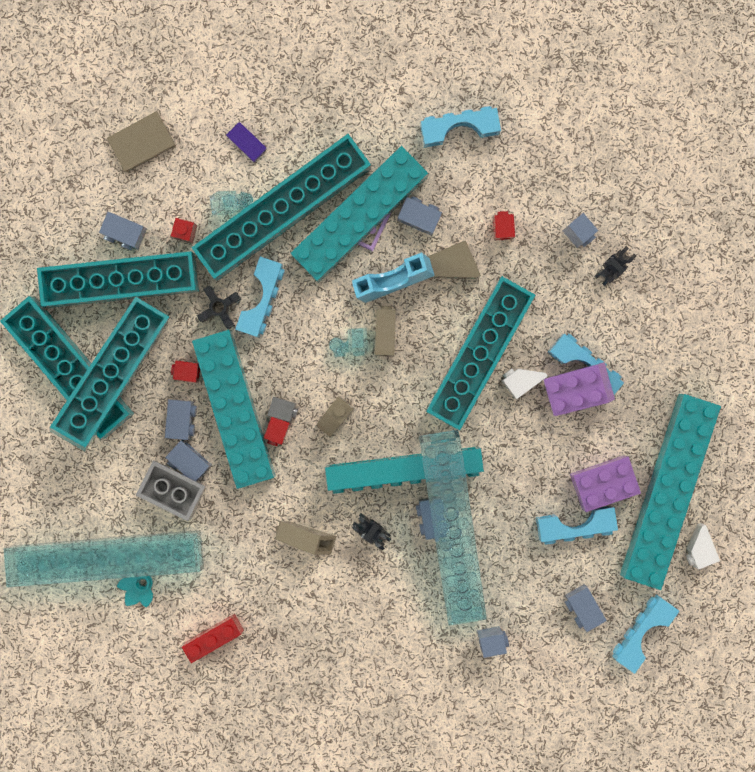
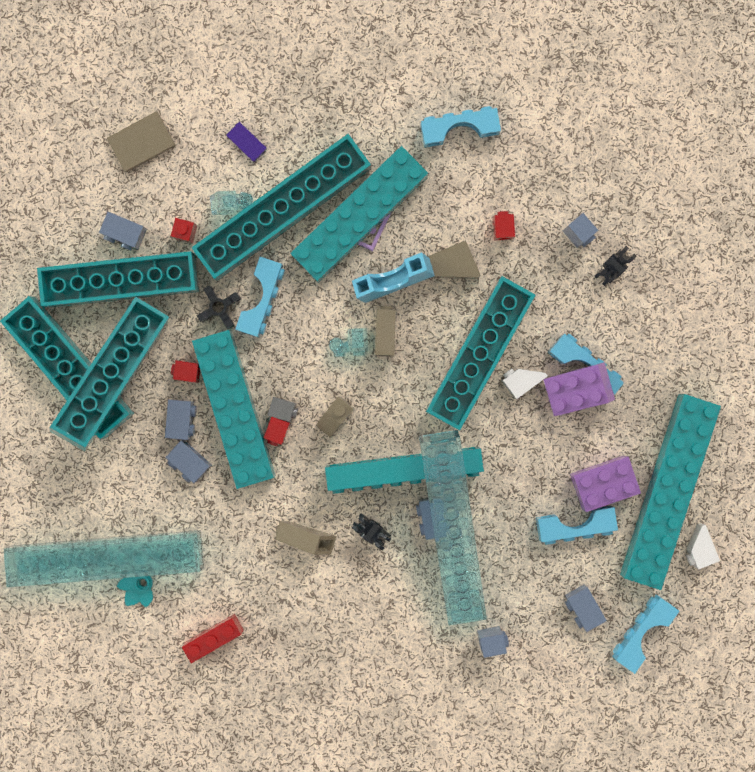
light grey slope [136,460,206,521] -> none
sand blue brick [397,196,442,236] -> none

